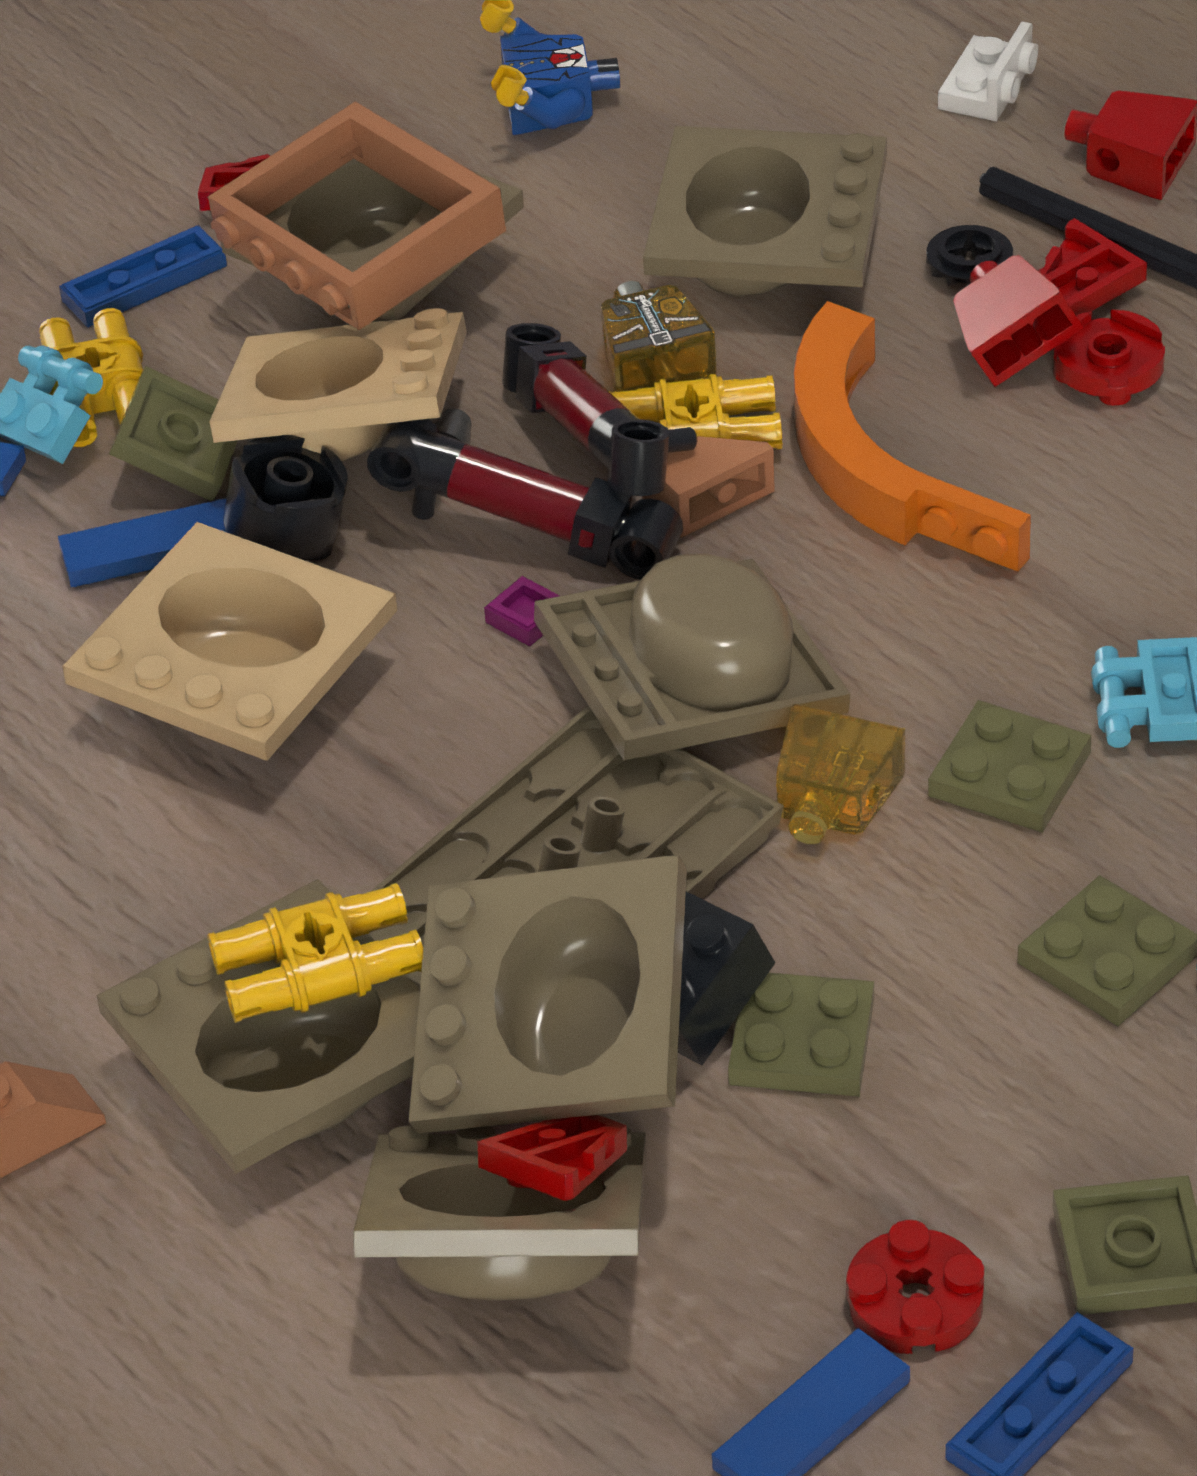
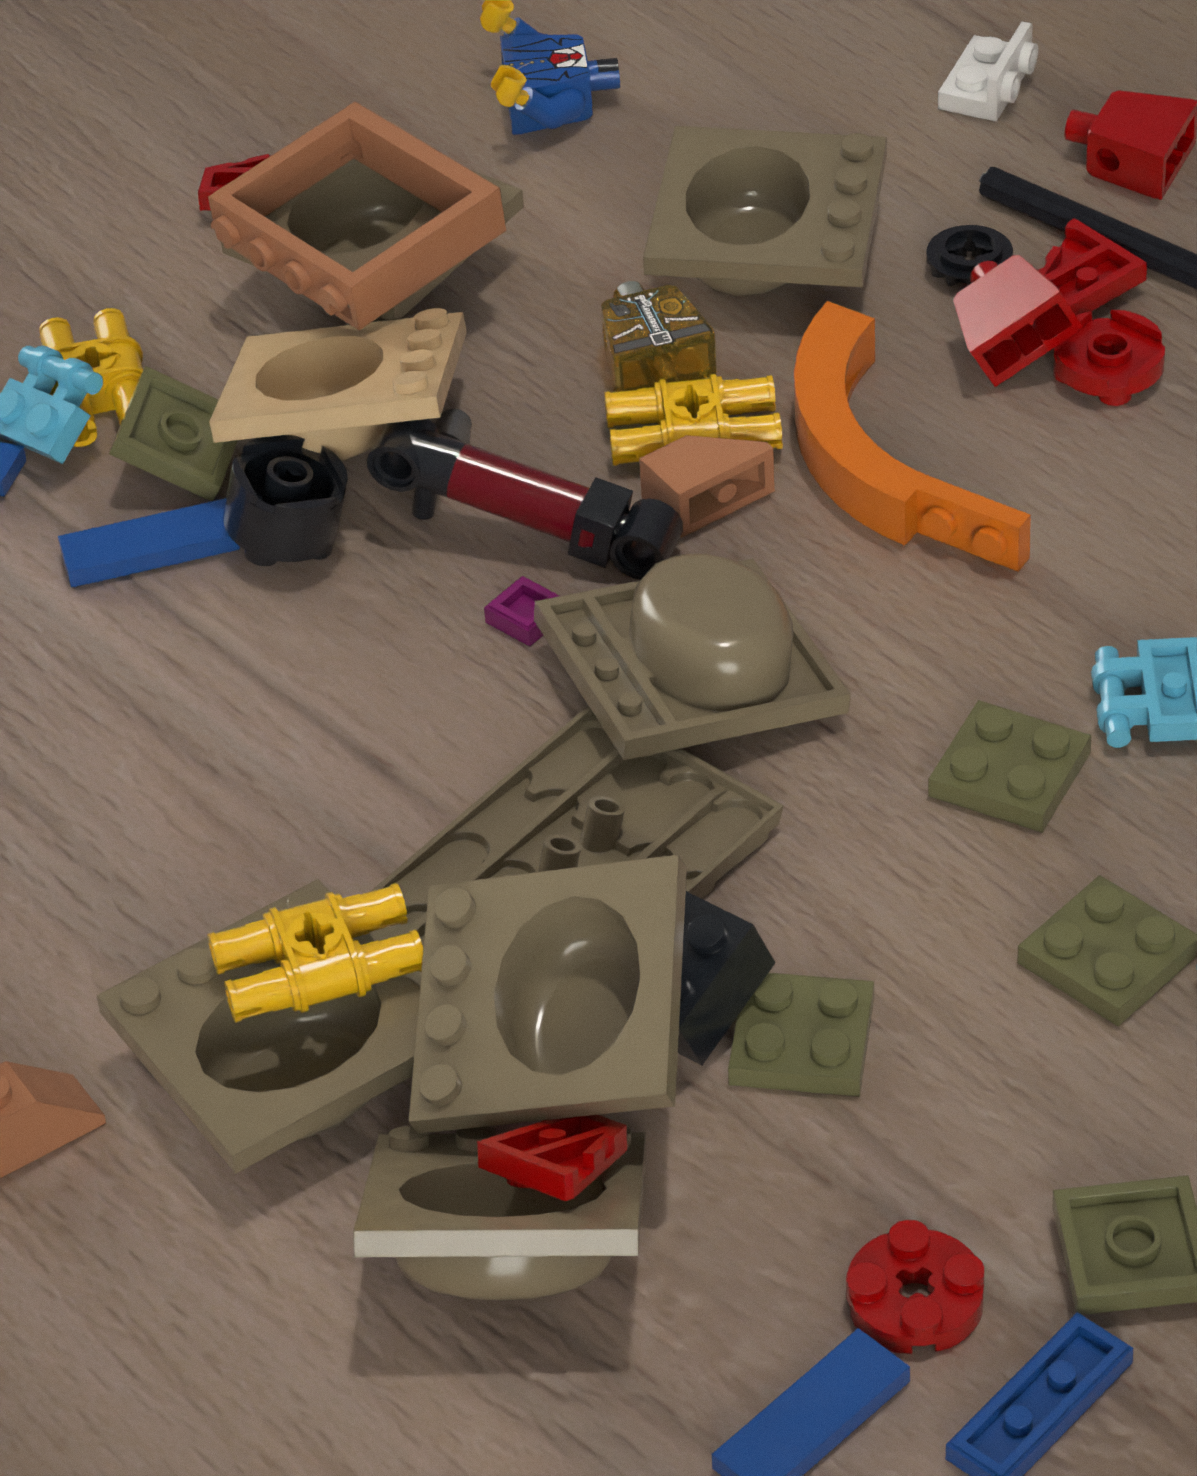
blue tile [59,225,227,328] -> none
tan piece [62,522,397,761] -> none
black piece [502,323,698,496] -> none
clear yellow torso [776,704,905,844] -> none

